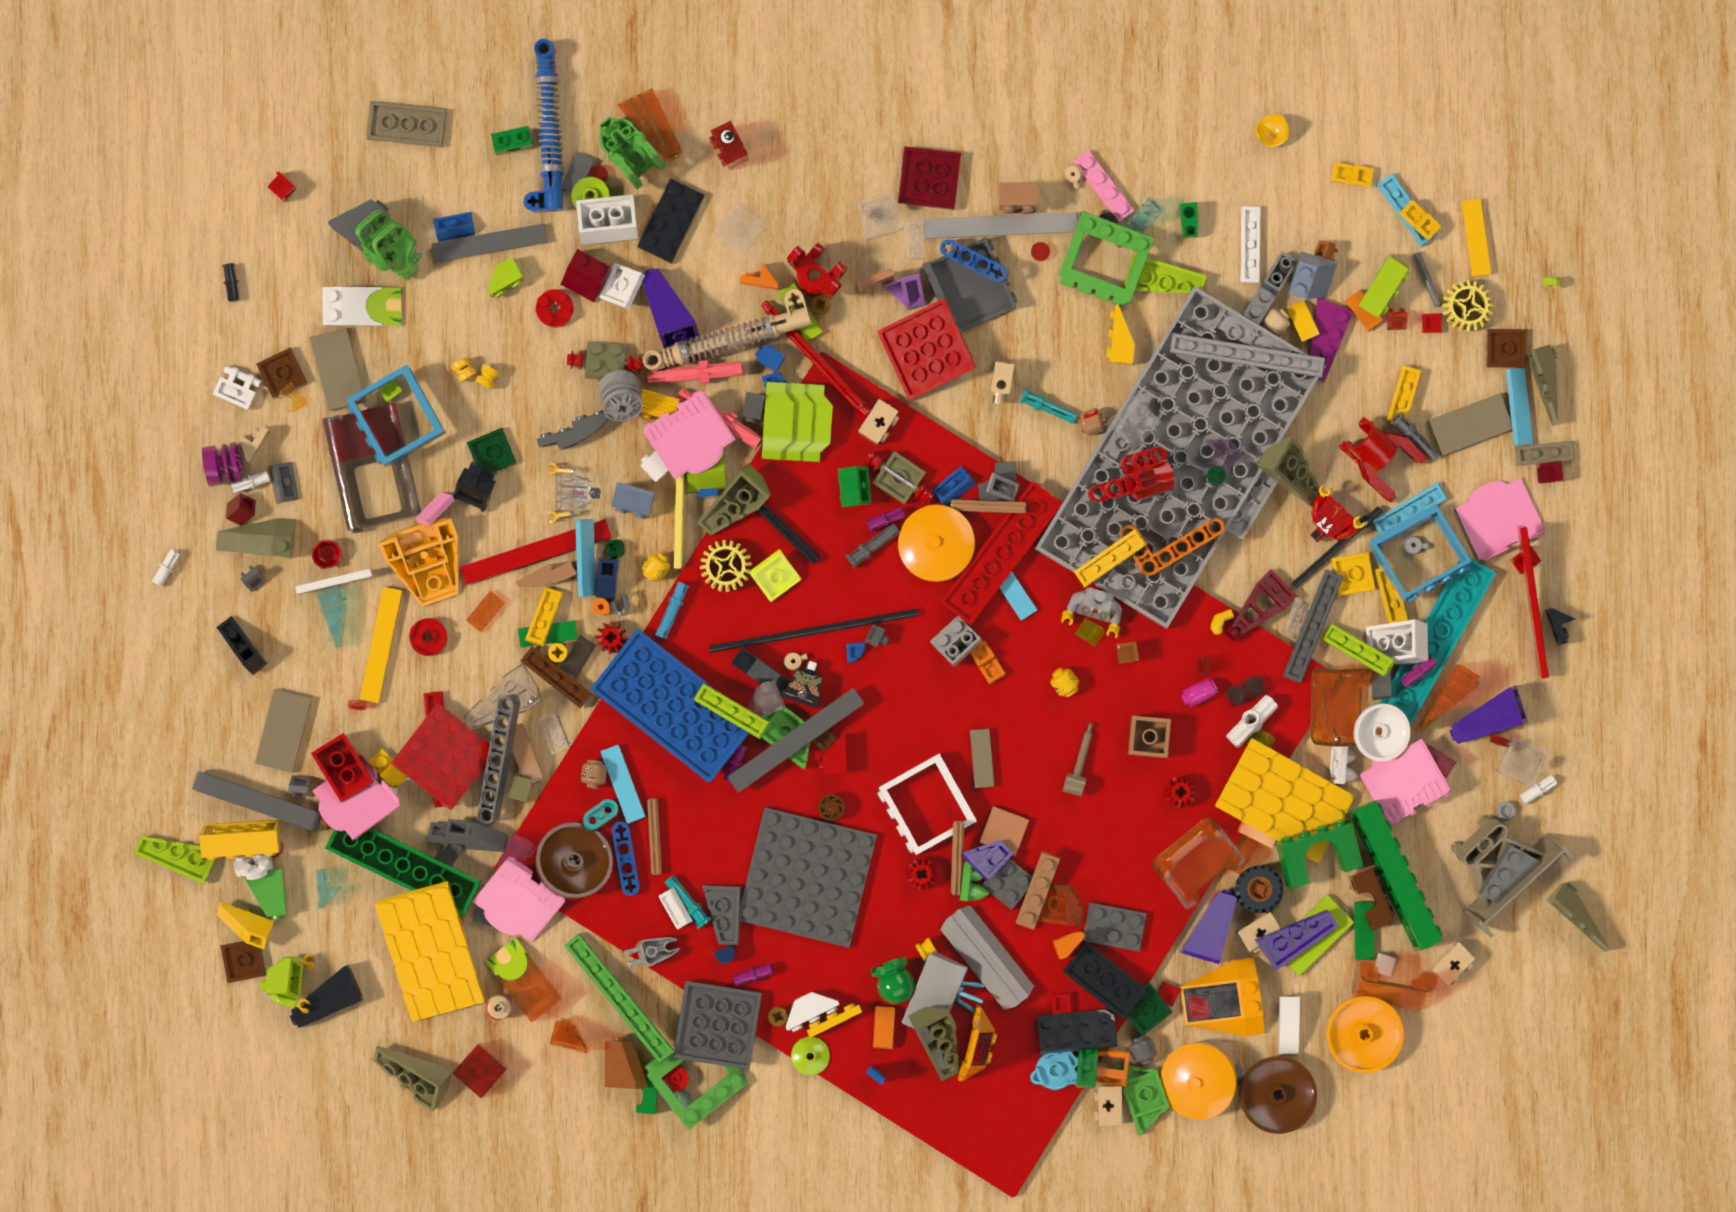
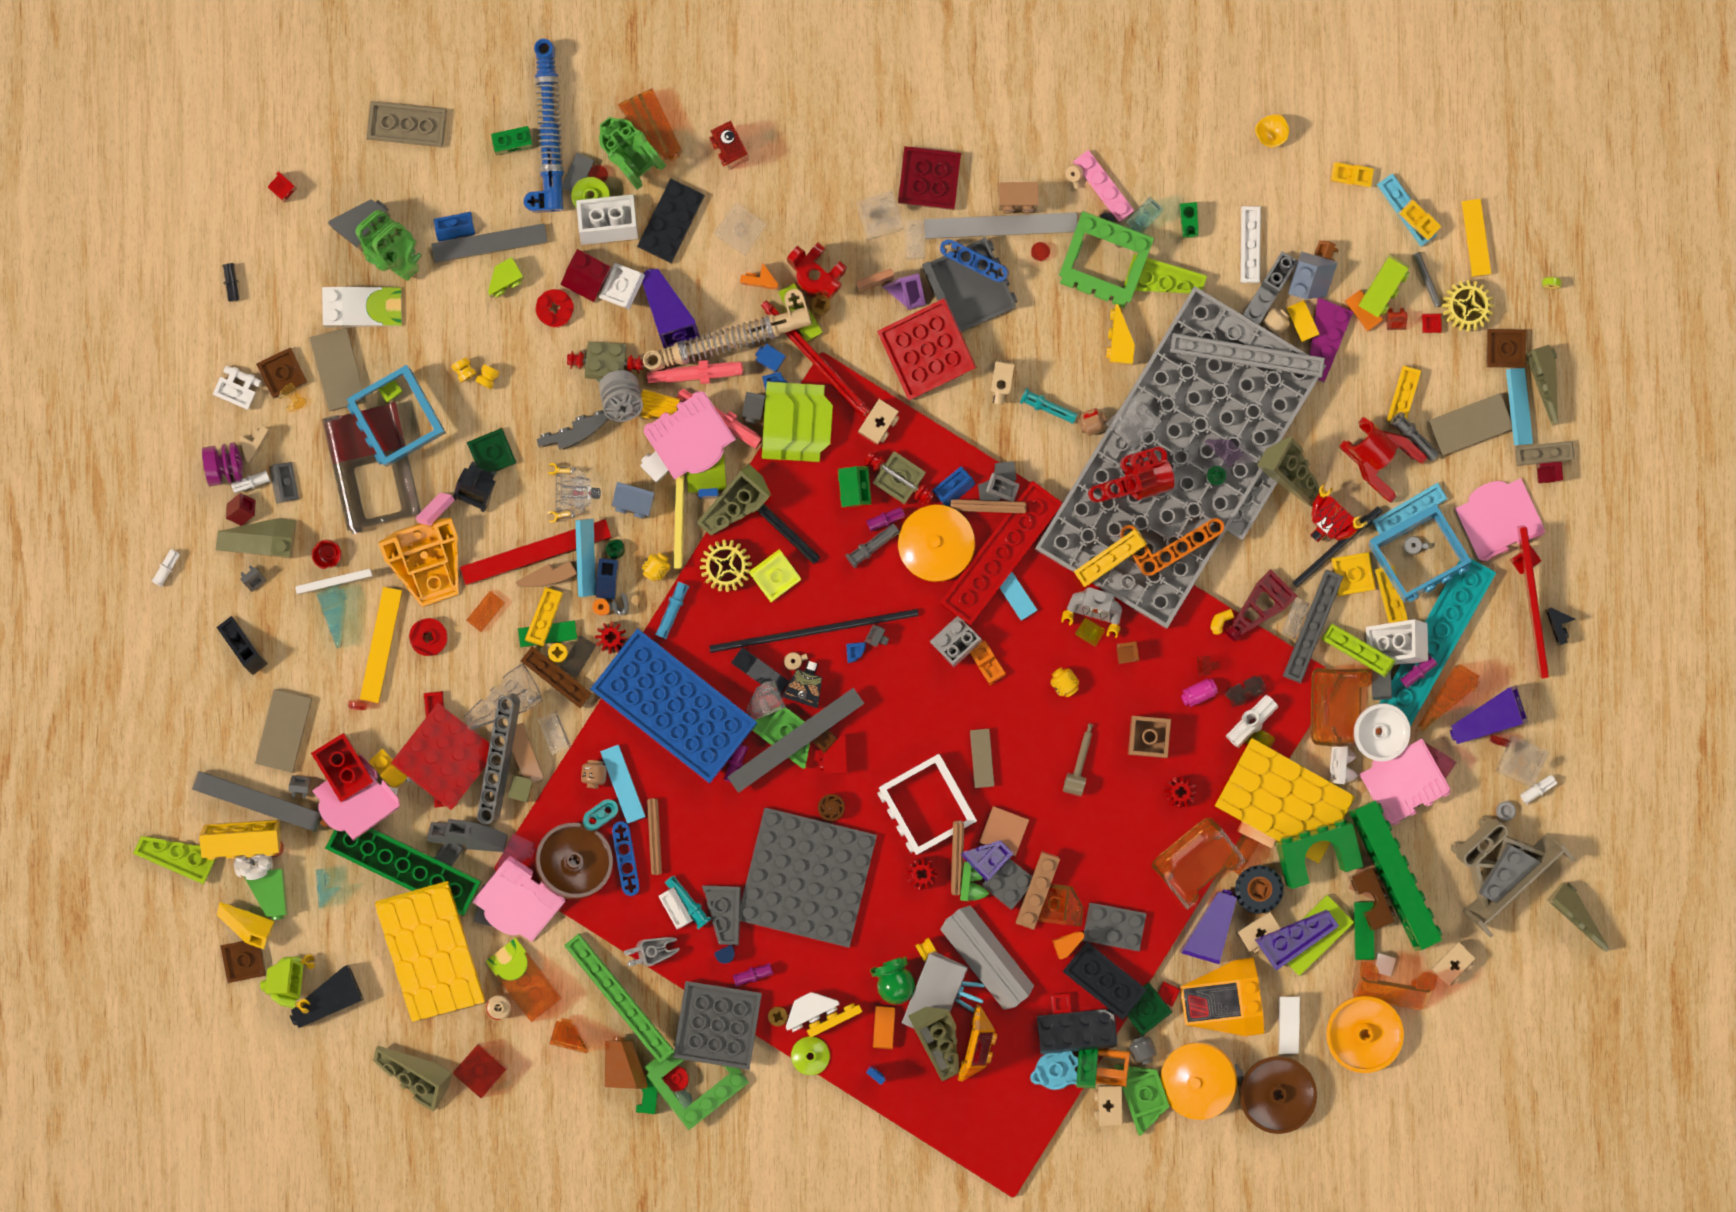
lime tile [694,683,770,739] -> none

